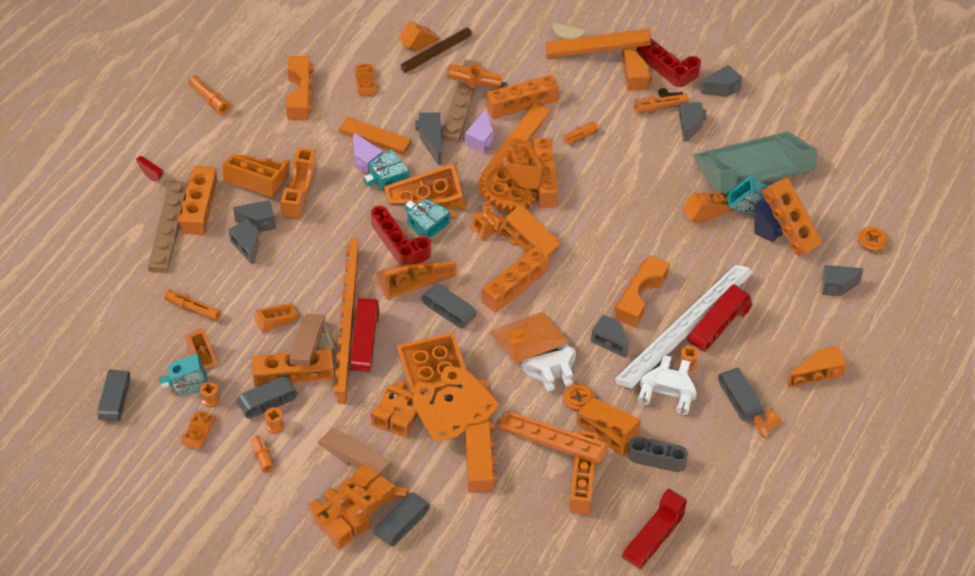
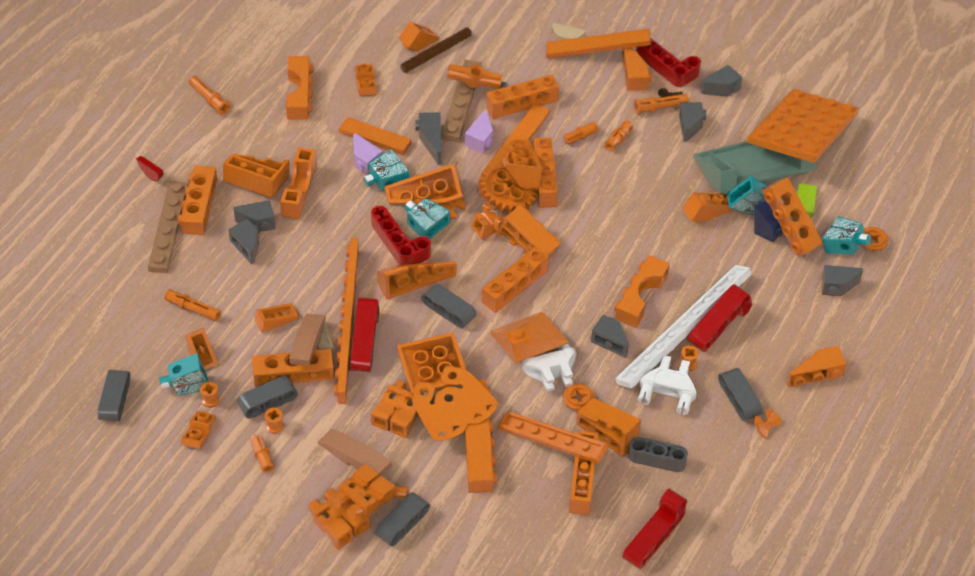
none -> orange pin [604,120,633,151]
none -> orange plate [747,89,859,163]
none -> lime tile [797,183,817,217]
none -> teal torso [822,216,871,254]

